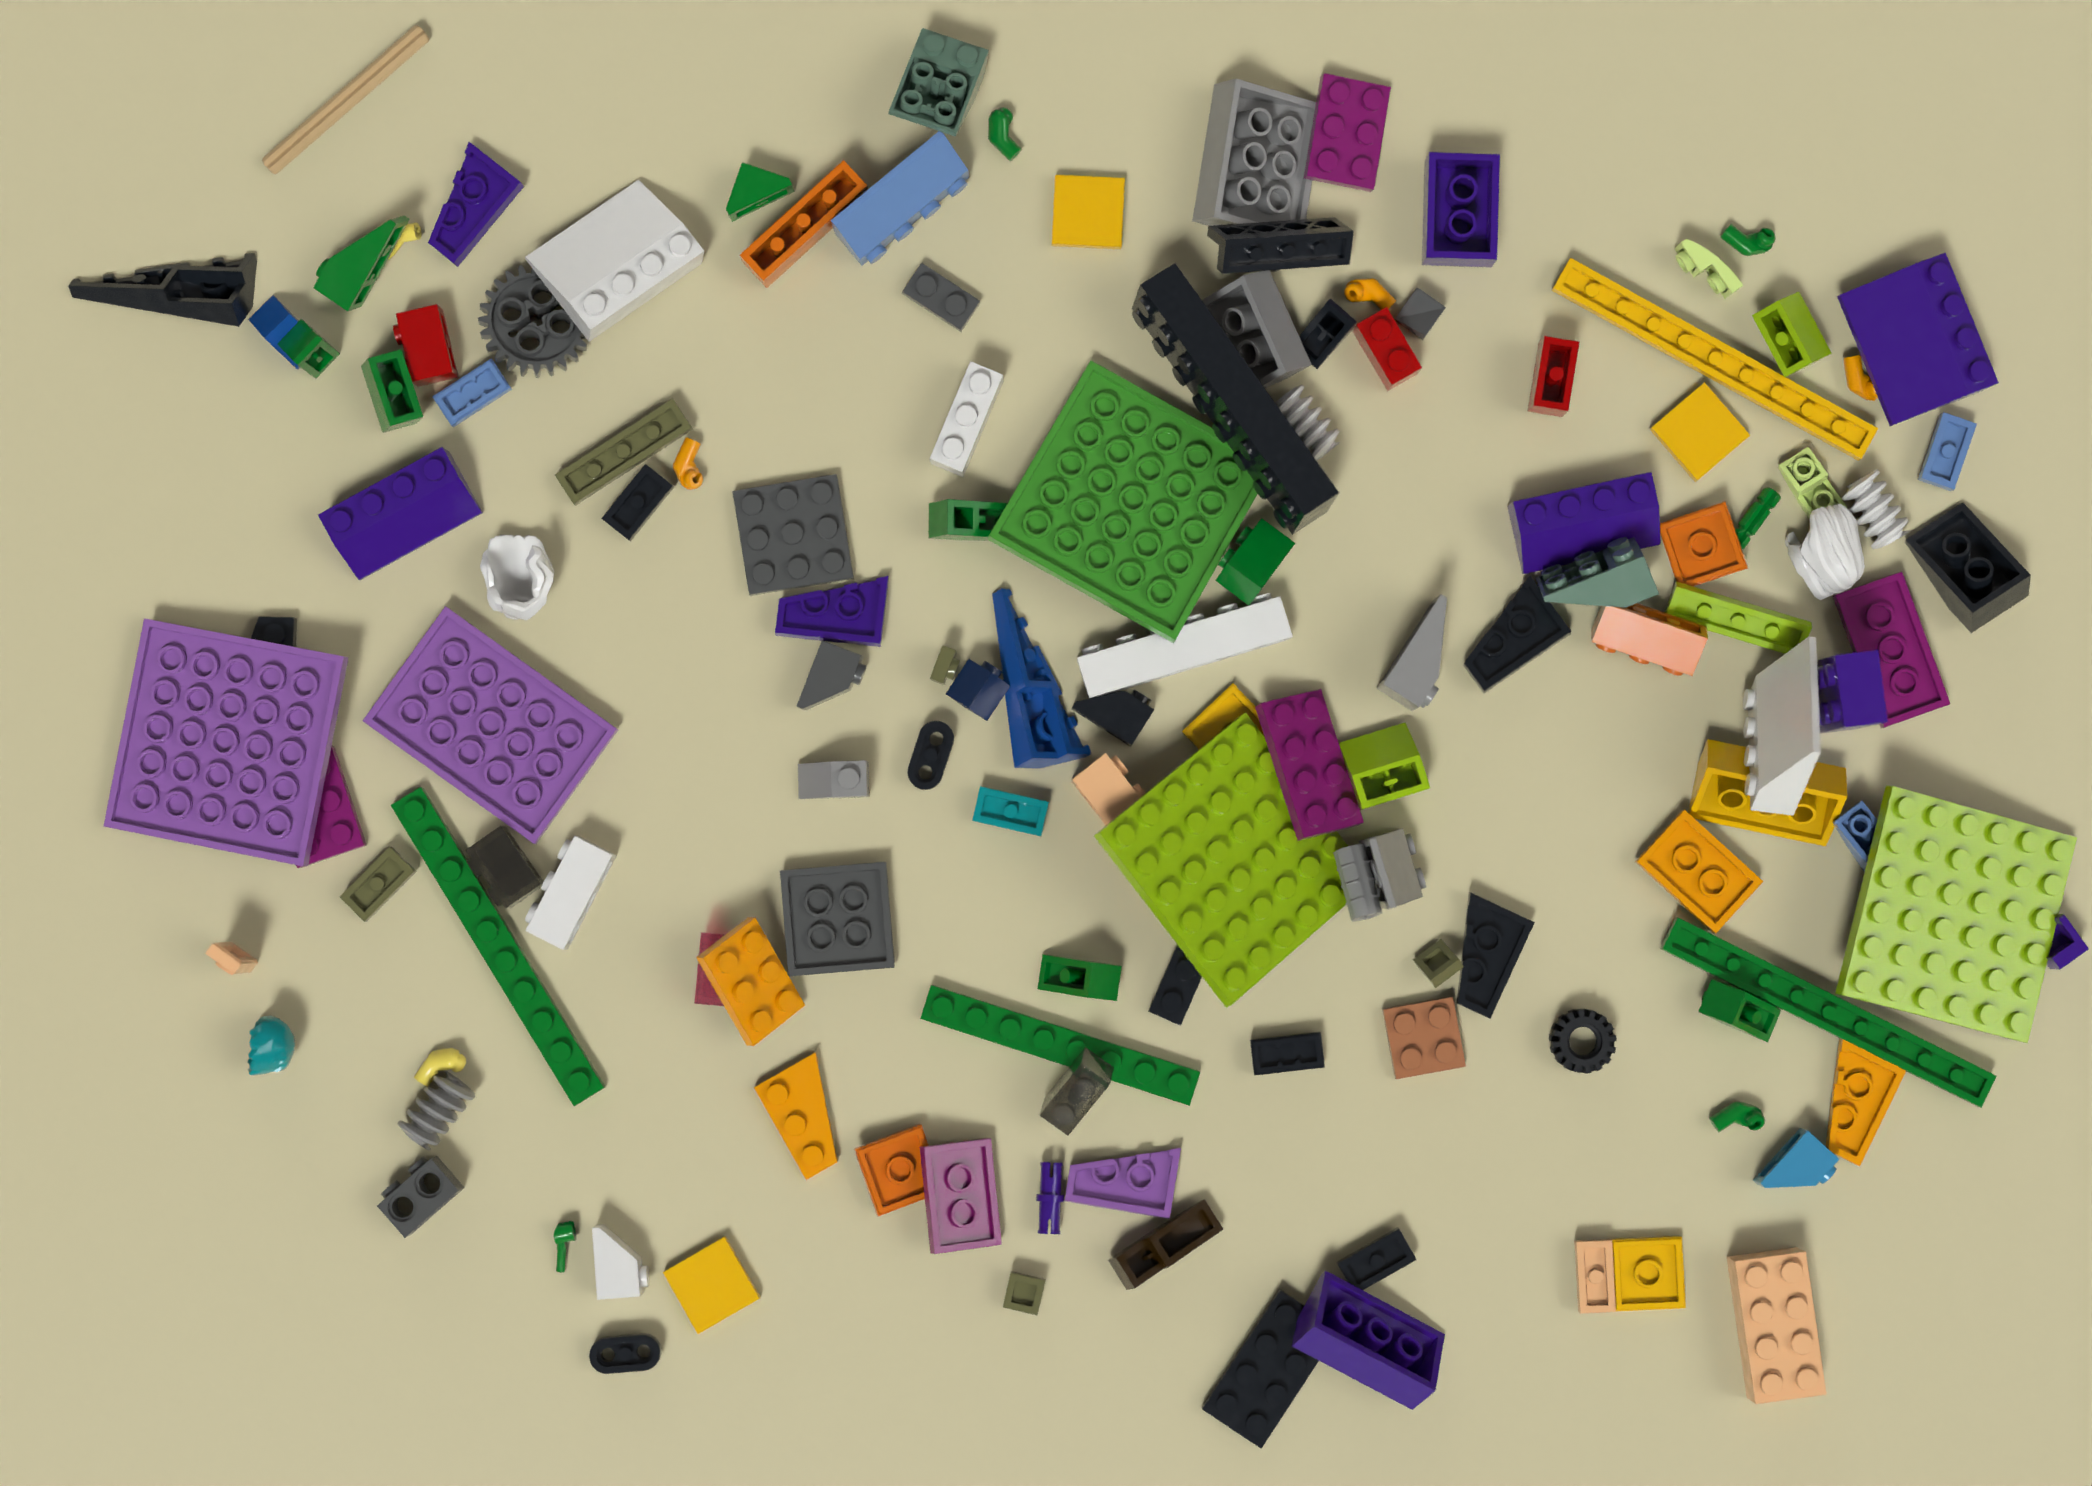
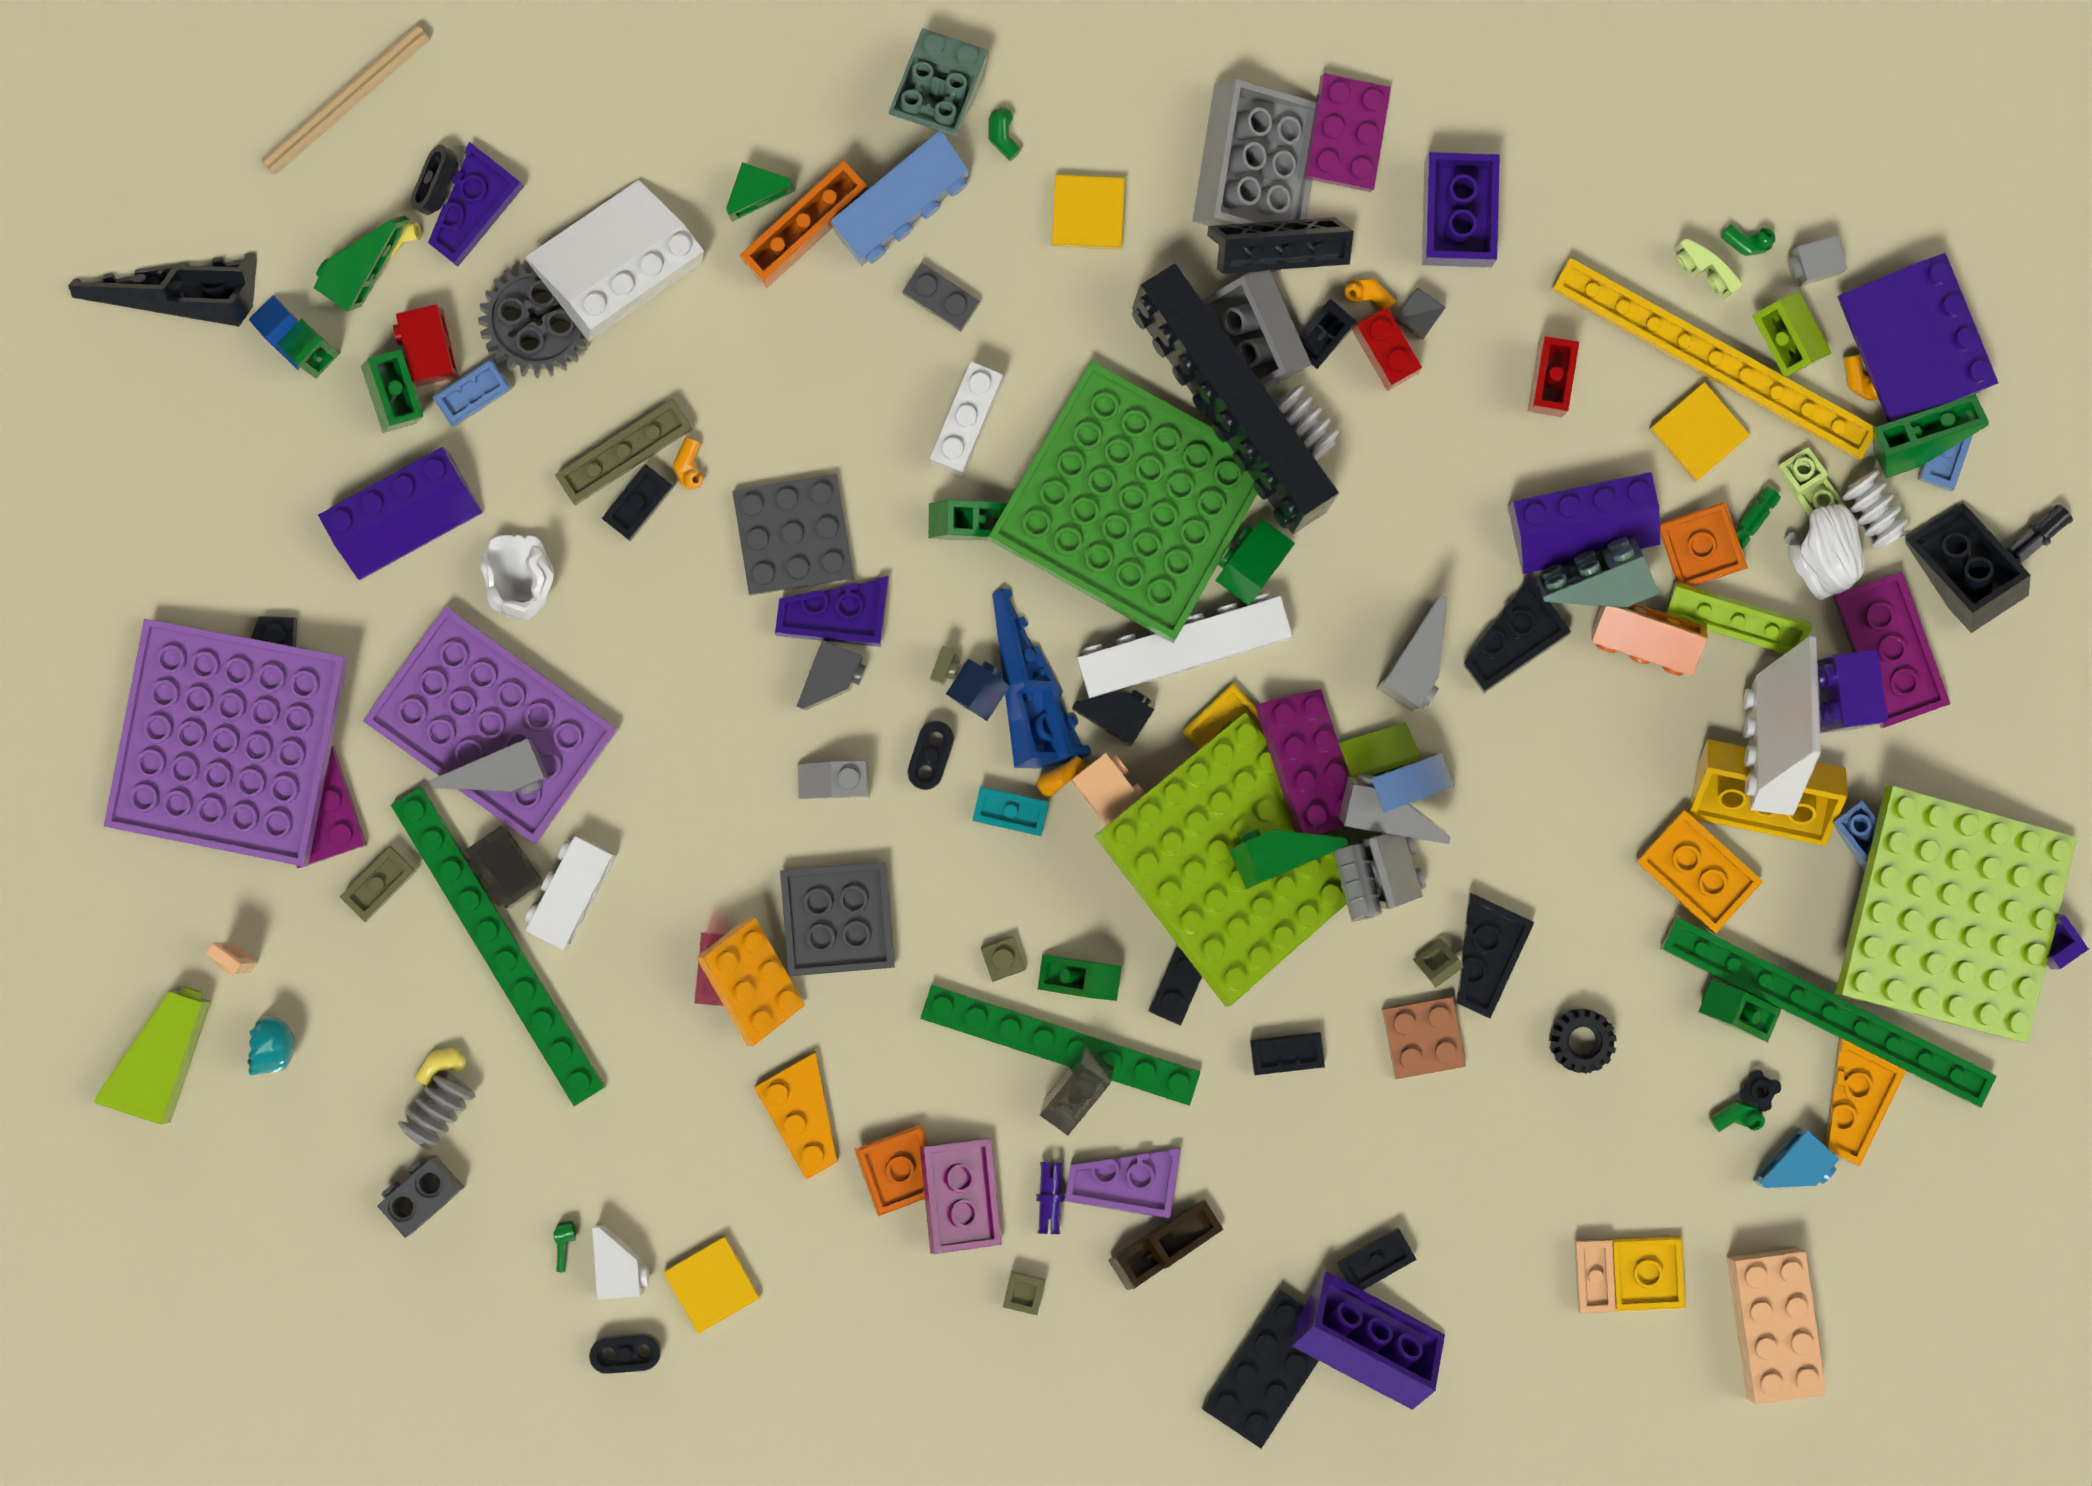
none -> lime slope [94,986,211,1125]
none -> black plate [411,145,458,215]
none -> light grey slope [429,738,549,796]
none -> olive plate [981,937,1026,982]
none -> light orange arm [1037,756,1086,797]
none -> green slope [1229,829,1349,889]
none -> light grey slope [1339,774,1451,844]
none -> medium blue slope [1372,753,1454,813]
none -> black plate [1739,1070,1781,1112]
none -> light grey brick [1788,235,1848,286]
none -> green slope [1873,394,1989,478]
none -> black axle [2007,504,2073,563]

